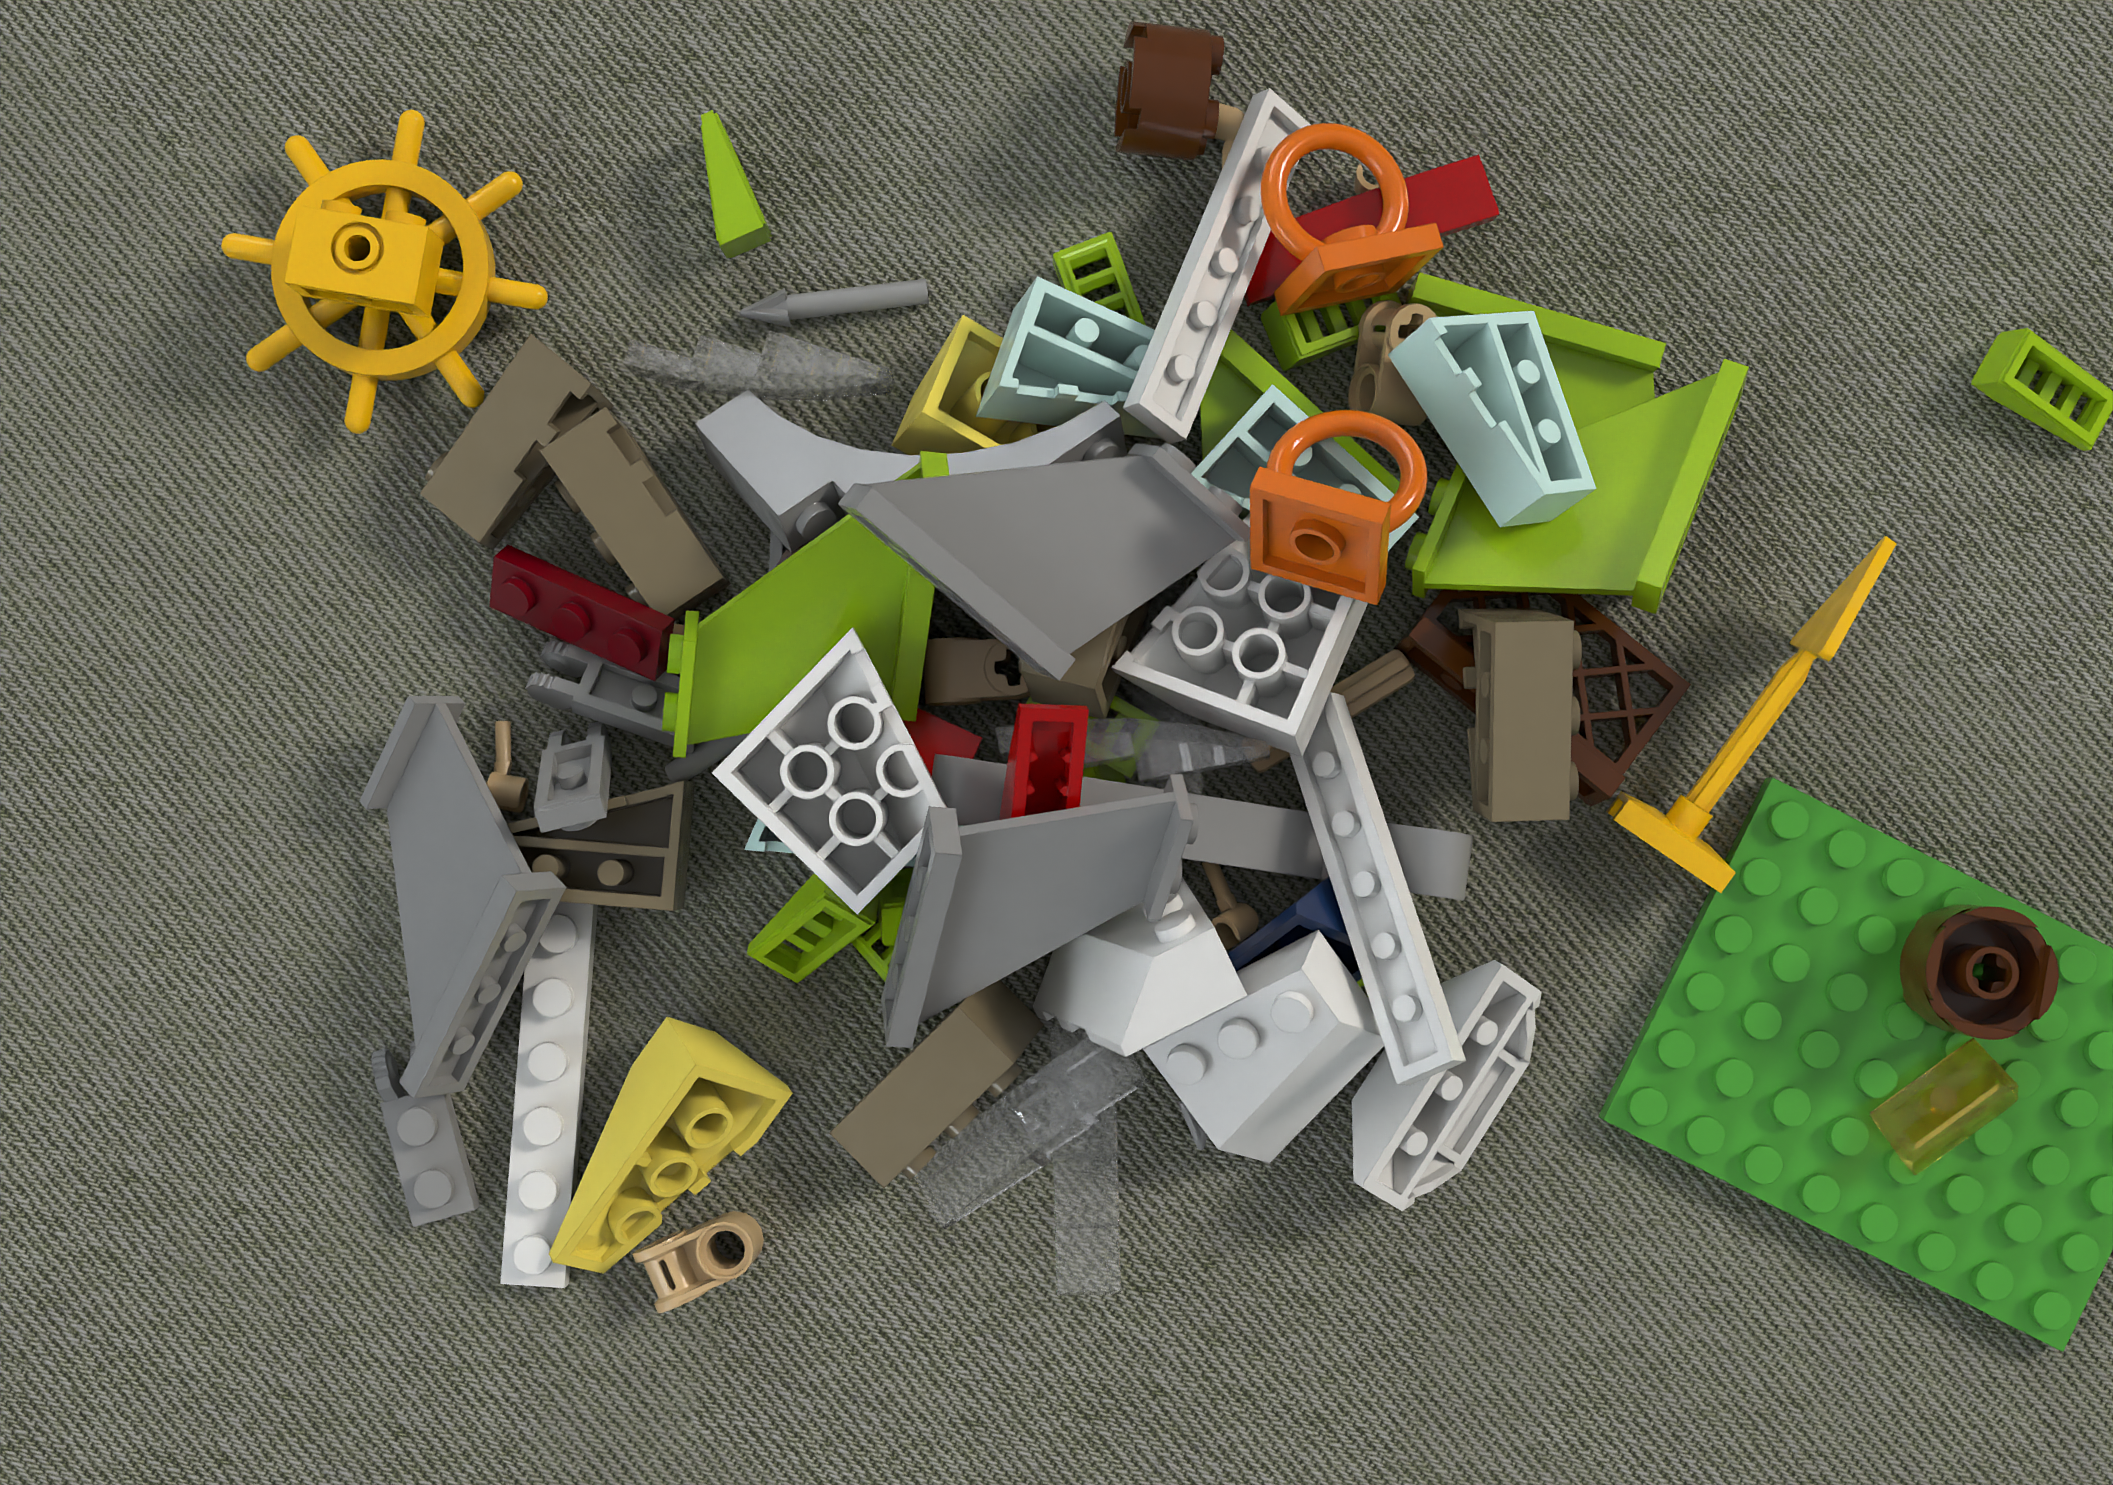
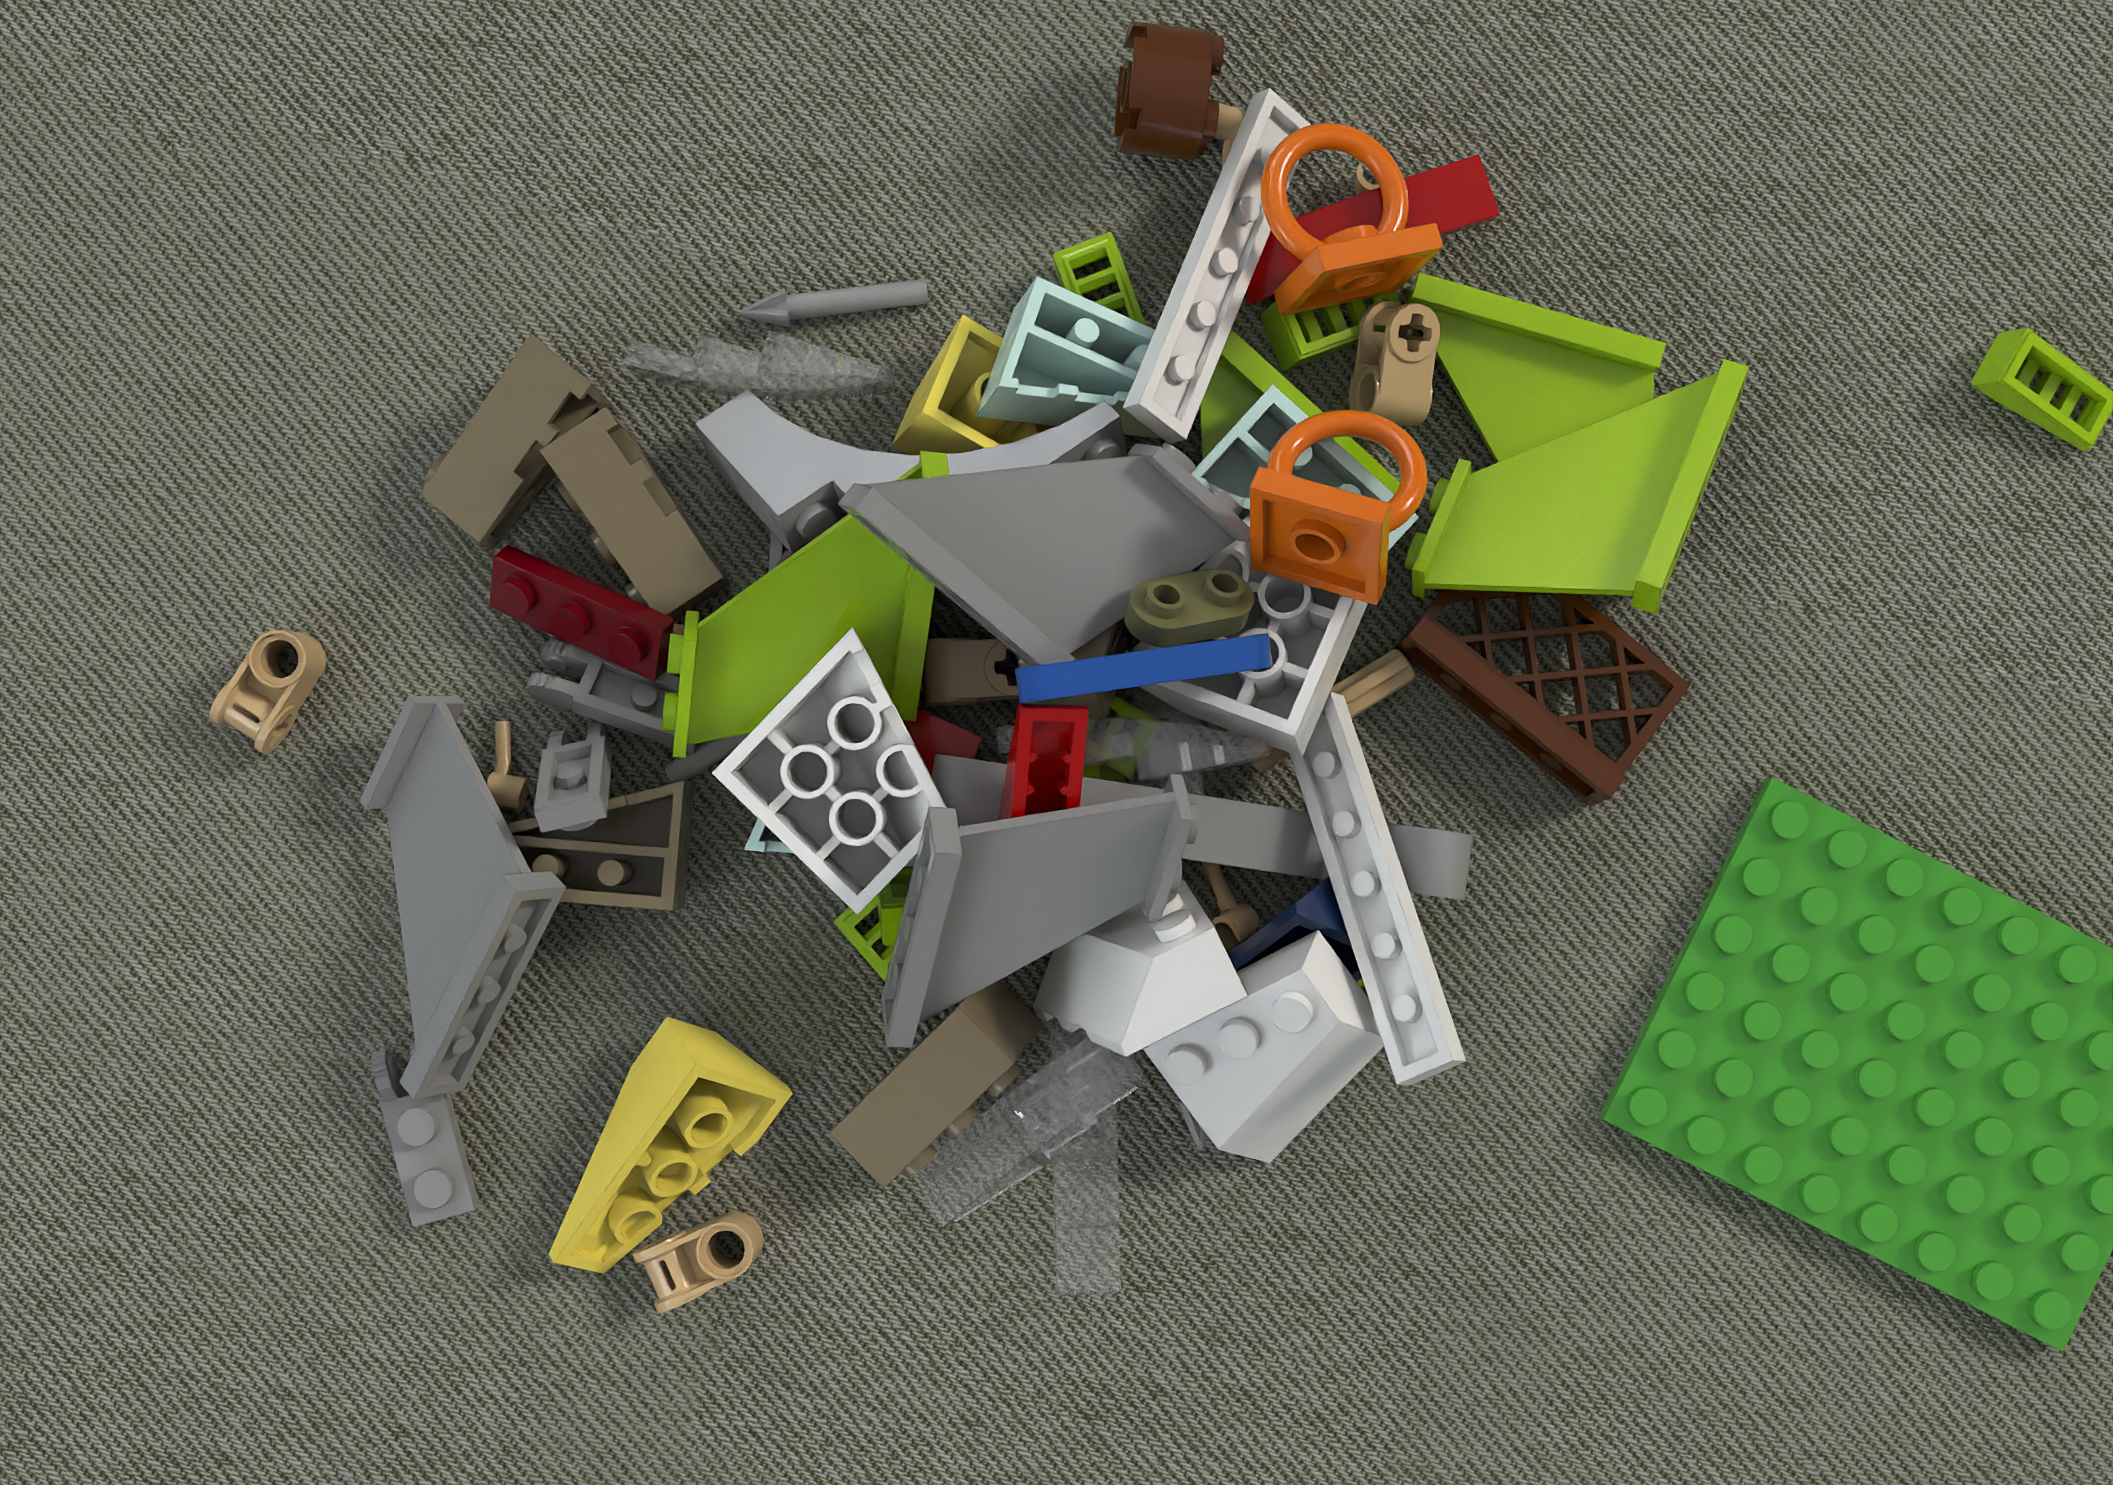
yellow piece [221,109,548,434] -> none
white plate [500,902,598,1288] -> none
lime slope [701,110,772,259] -> none
lime slope [747,873,880,983] -> none
white wedge [1352,960,1542,1211] -> none
light aqua wedge [1388,311,1596,527] -> none
dark tan wedge [1458,608,1582,822] -> none
yellow piece [1606,536,1897,893] -> none
clear yellow slope [1870,1038,2019,1175] -> none
reddish brown brick [1900,905,2059,1040] -> none
none -> tan piece [209,630,326,755]
none -> blue beam [1015,633,1273,703]
none -> olive plate [1124,569,1254,647]

